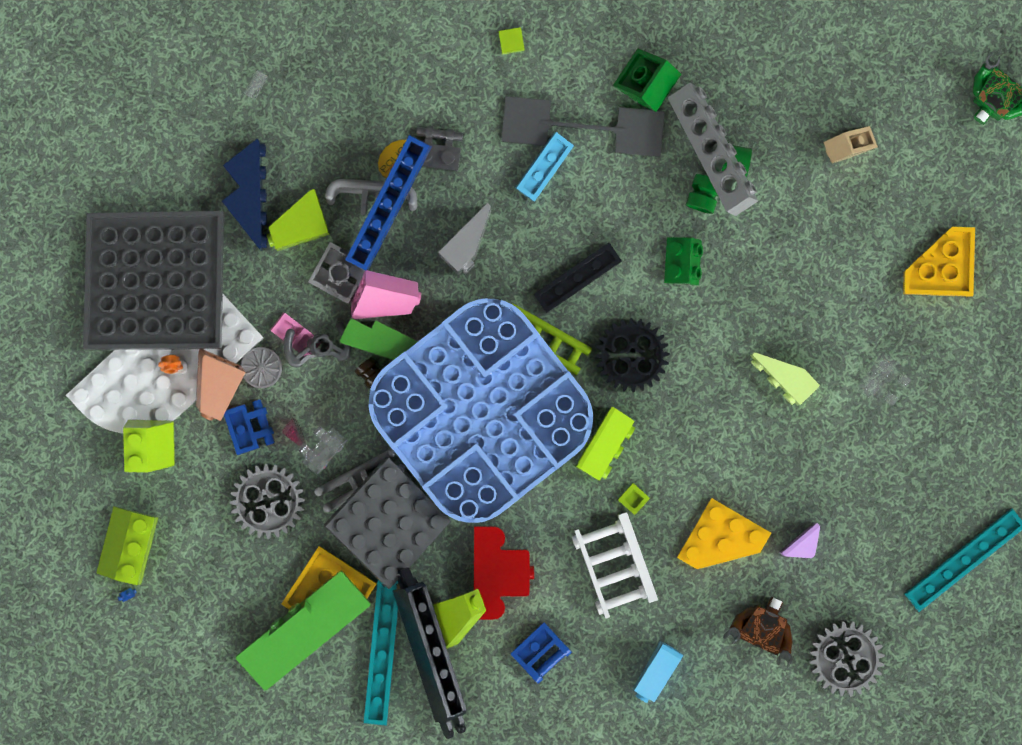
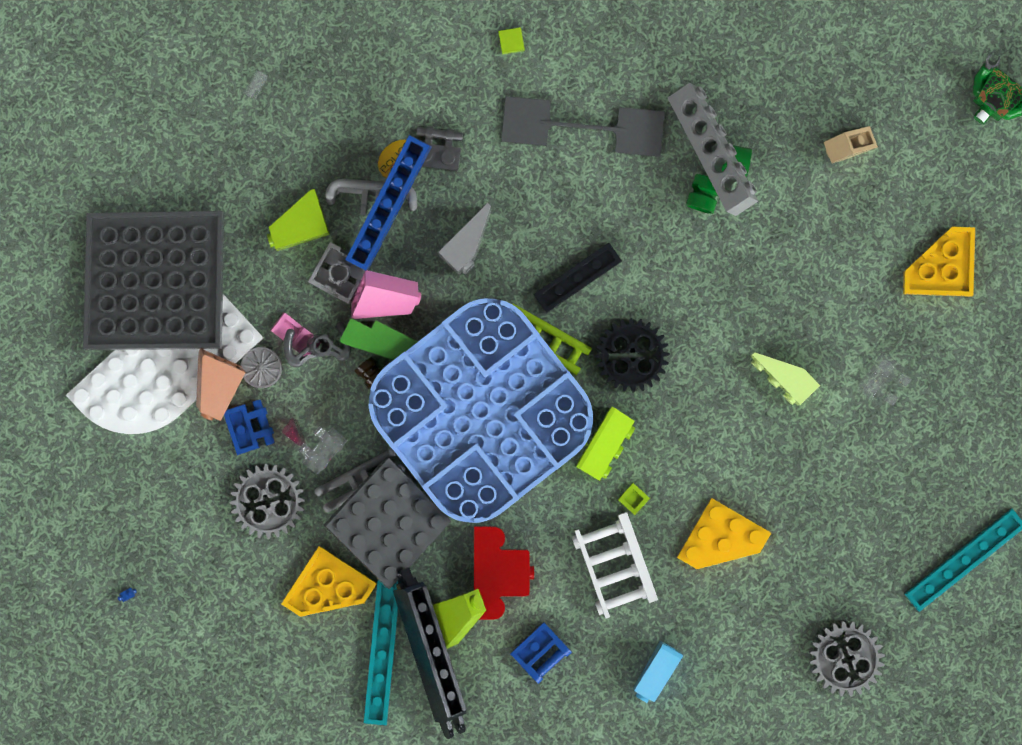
lime slope [96,506,158,585] -> none
lime slope [123,420,175,473] -> none
orange plate [158,355,183,374] -> none
dark blue slope [222,139,268,251] -> none
bright green bracket [236,571,370,691] -> none
medium azure plate [515,132,574,201] -> none
green slope [613,48,682,112] -> none
green bracket [664,237,703,285] -> none
torso [723,597,793,668] -> none
lavender slope [780,522,820,558] -> none

